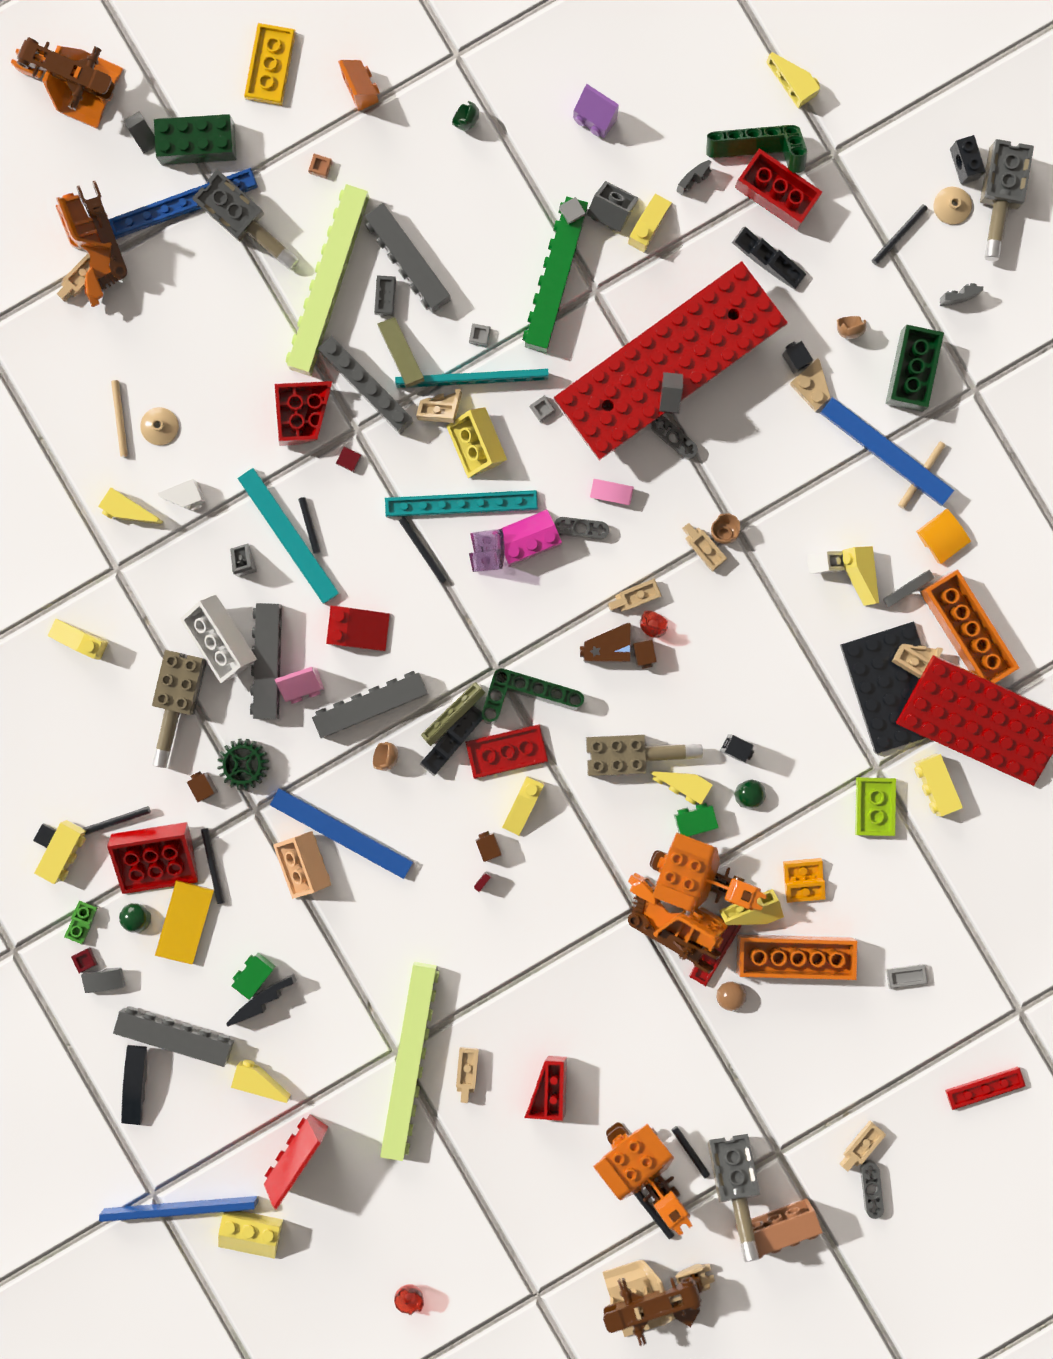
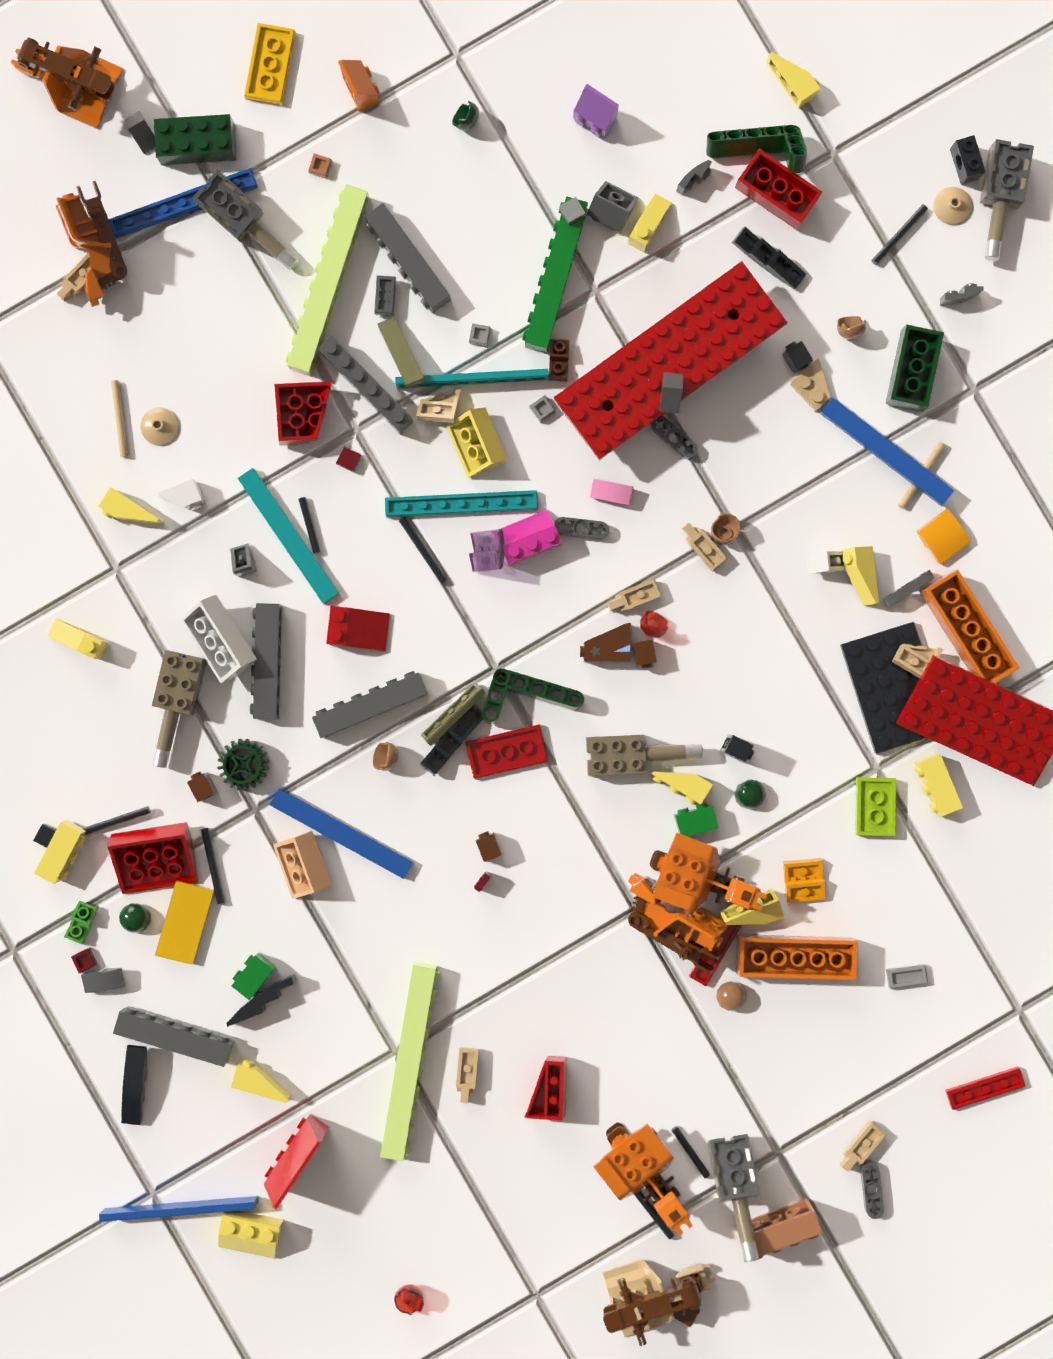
bright pink slope [275,667,324,704] -> none
light yellow slope [502,776,544,836] -> none
none -> reddish brown slope [548,339,570,381]

